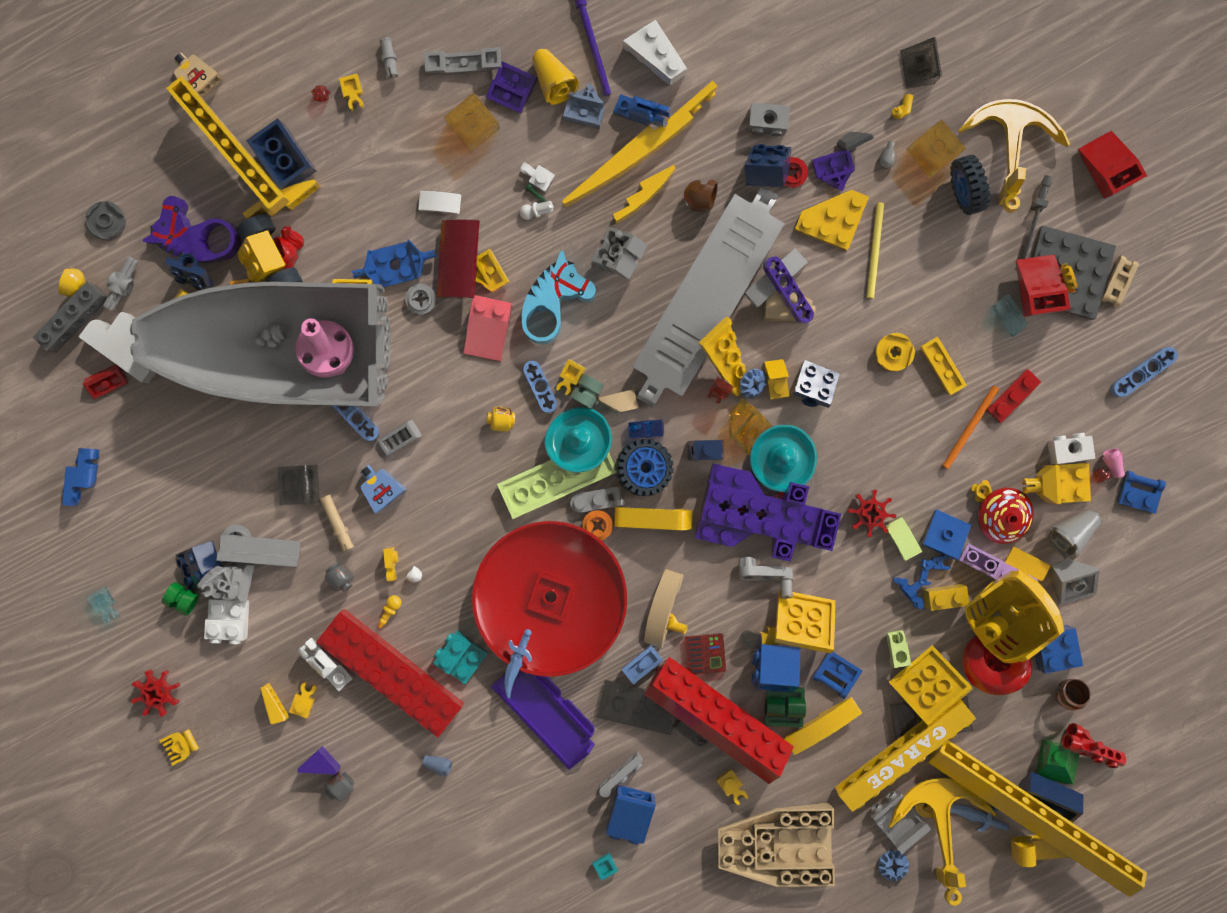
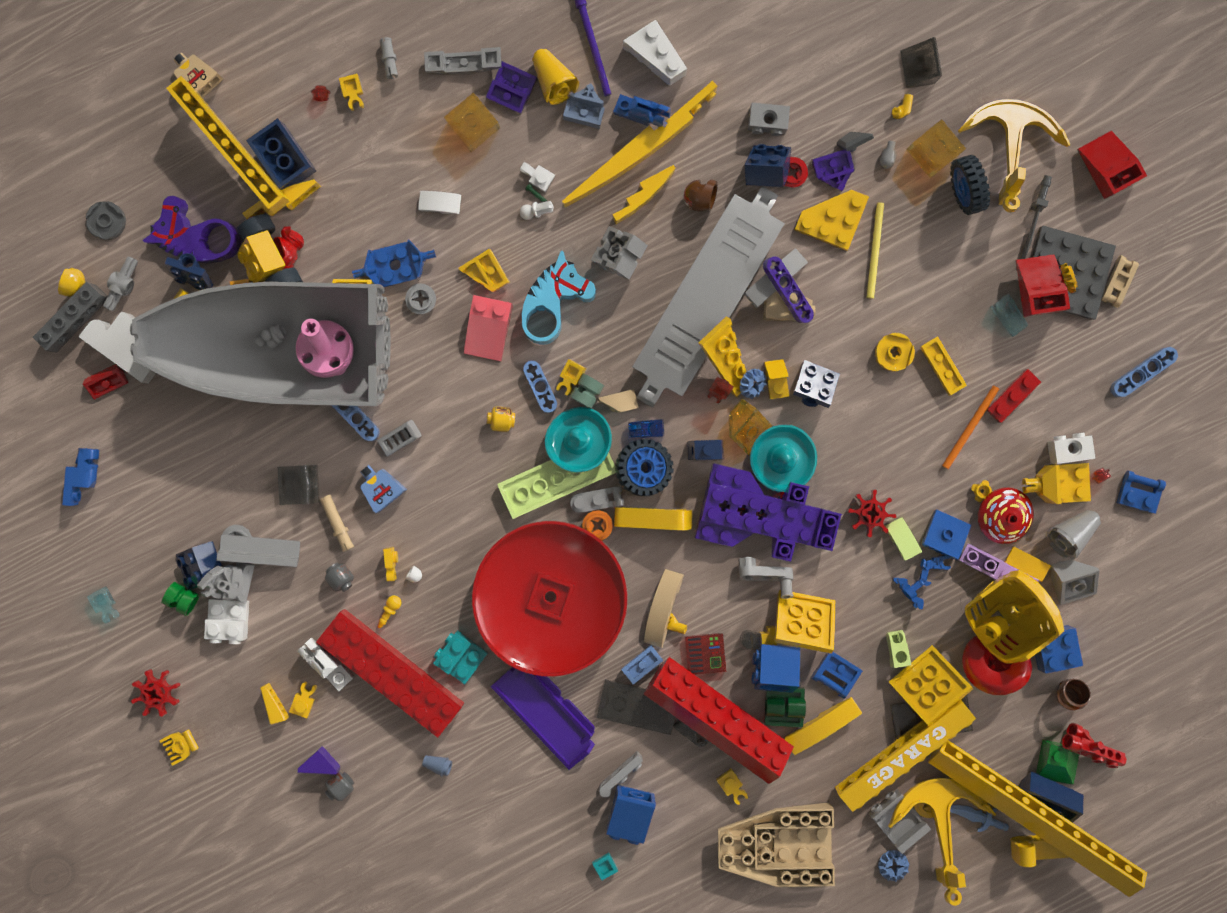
dark red slope [436,219,480,299] -> none
medium blue piece [505,629,532,699] -> none
yellow brick [923,584,969,611] -> none
bright pink cone [1102,448,1125,478] -> none

